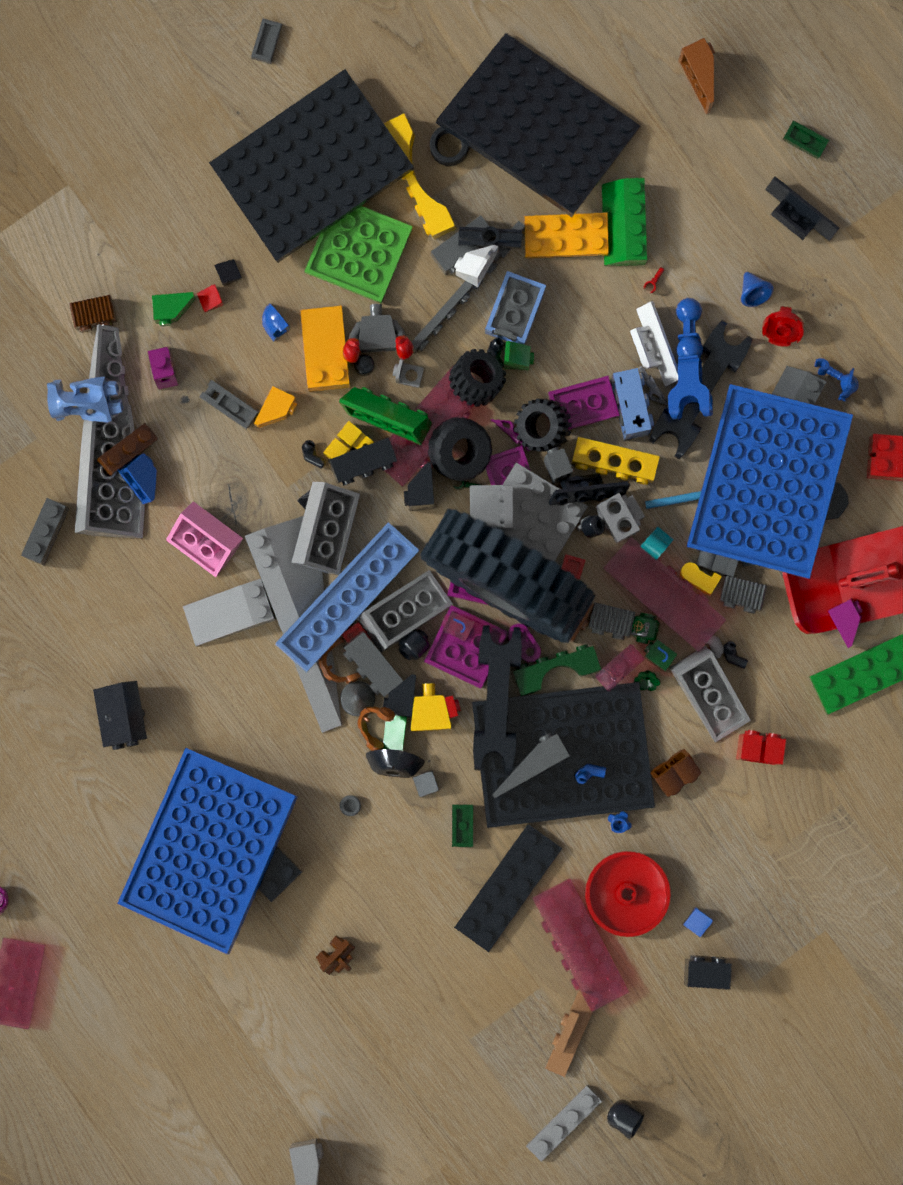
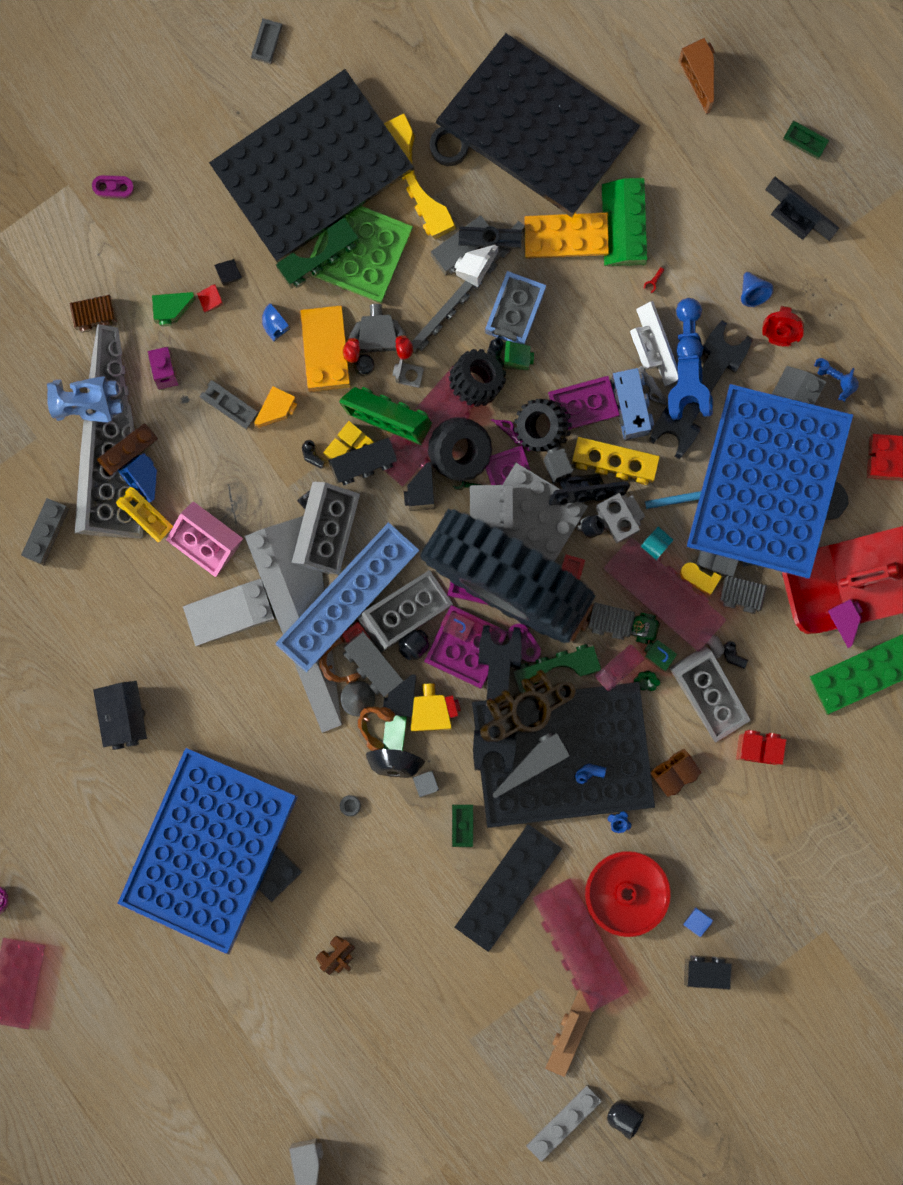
none -> magenta plate [92,175,134,199]
none -> yellow plate [116,487,173,542]
none -> dark green arch [275,218,359,289]
none -> dark brown piece [481,670,576,742]

